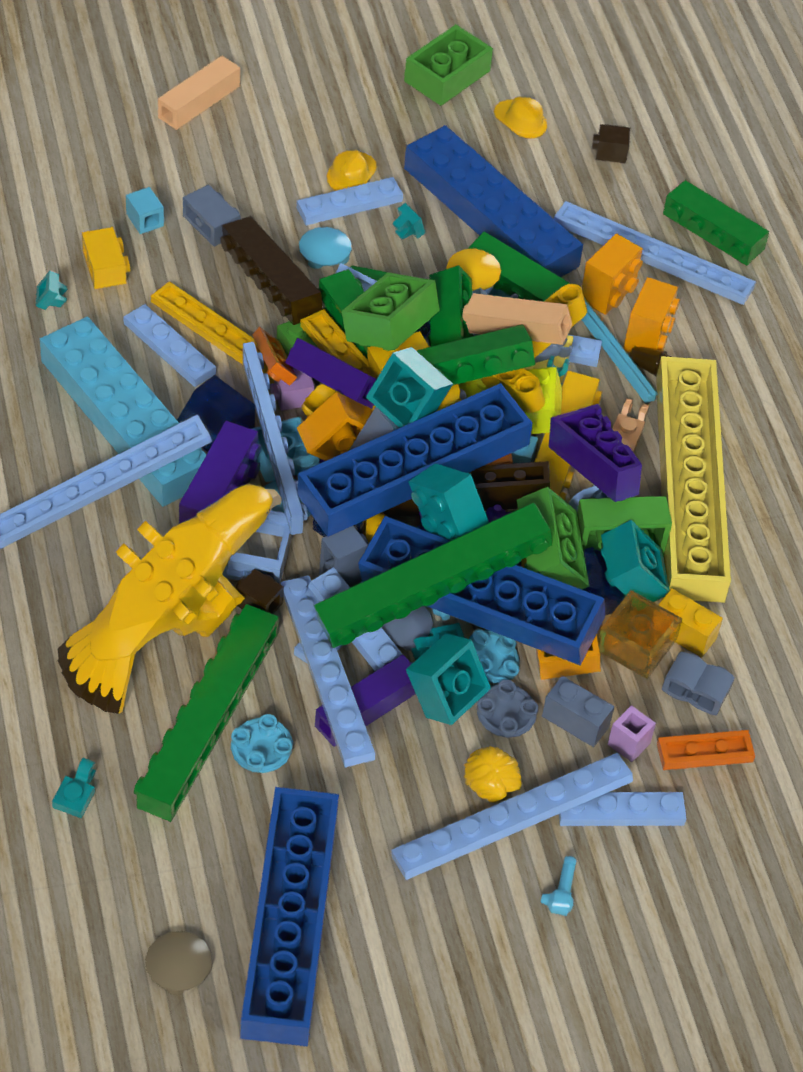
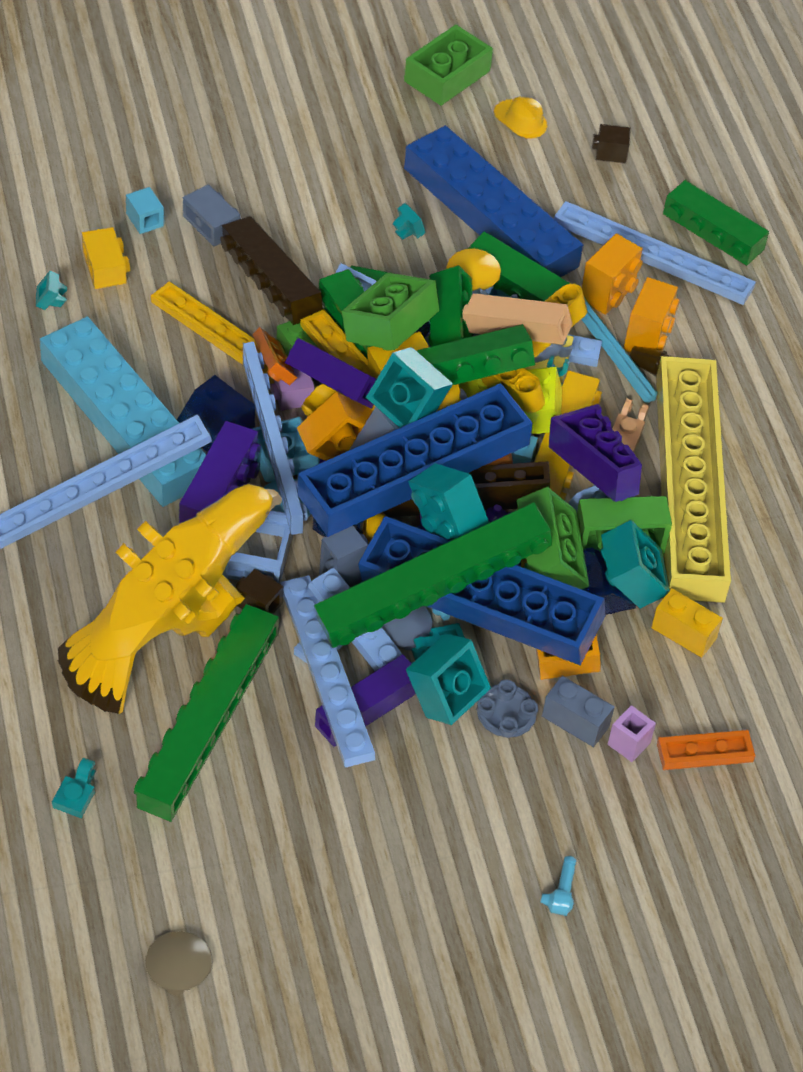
light blue plate [124,304,216,387] -> none
light nougat brick [158,56,240,130] -> none
medium azure dish [231,714,293,773] -> none
blue brick [240,787,339,1047] -> none
light blue plate [296,177,403,225] -> none
medium azure dish [299,227,352,269] -> none
yellow piece [327,149,377,191] -> none
light blue plate [391,753,633,880] -> none
yellow hair [464,746,522,803] -> none
medium azure dish [469,629,520,683] -> none
light blue plate [558,792,686,826] -> none
clear yellow brick [598,590,682,679] -> none
sand blue brick [662,652,735,715] -> none

